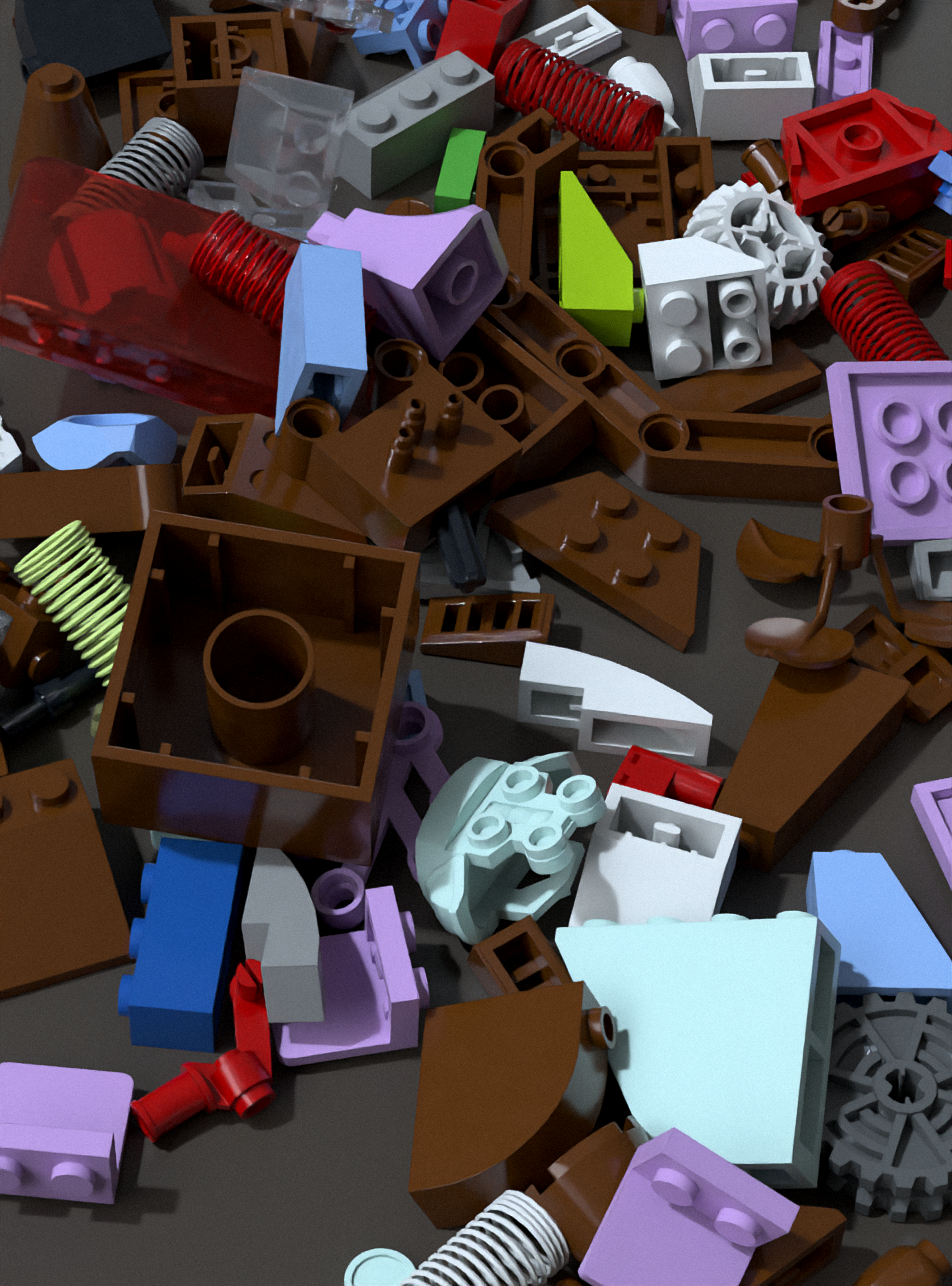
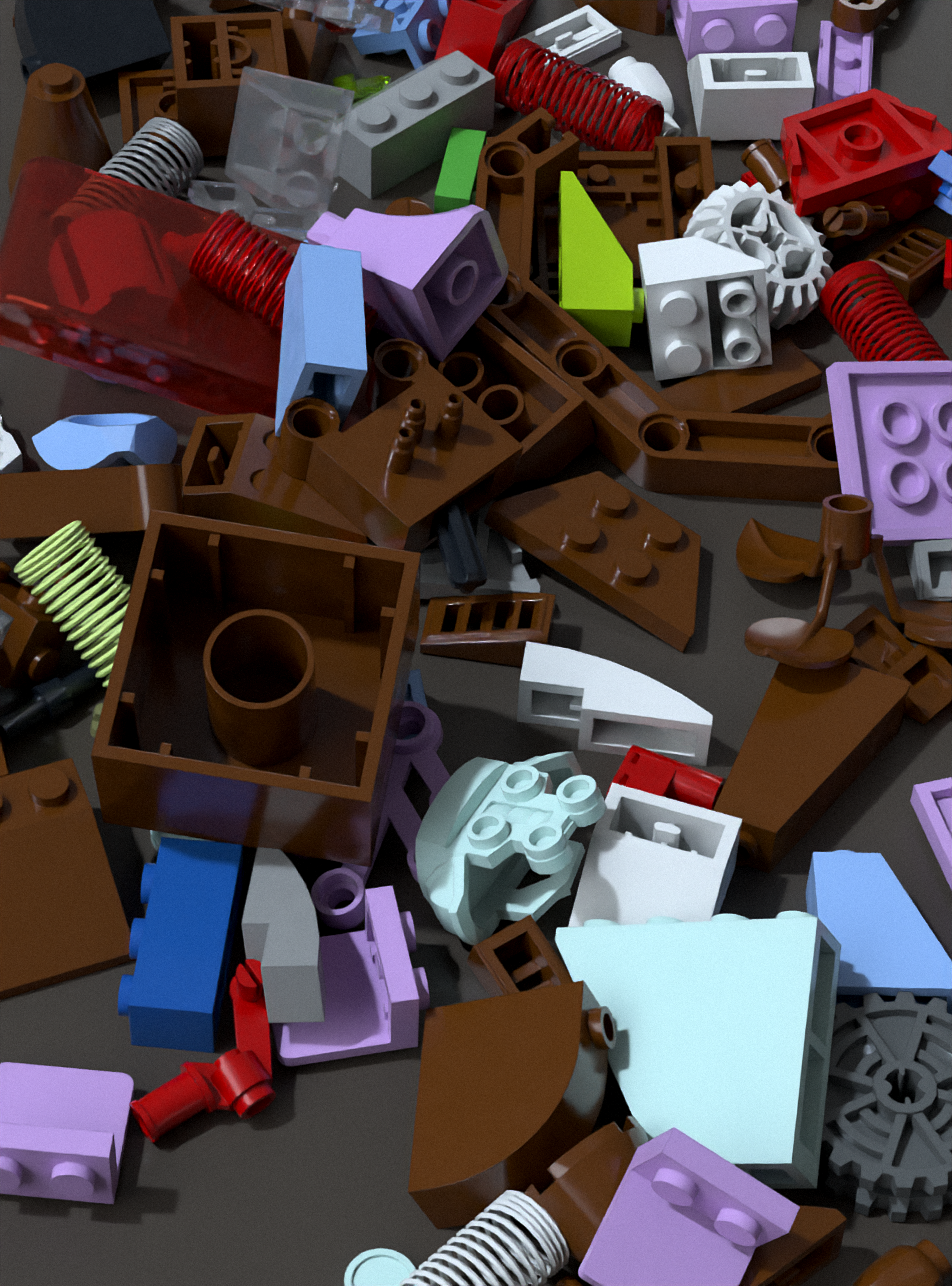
none -> clear neon green piece [311,73,391,105]

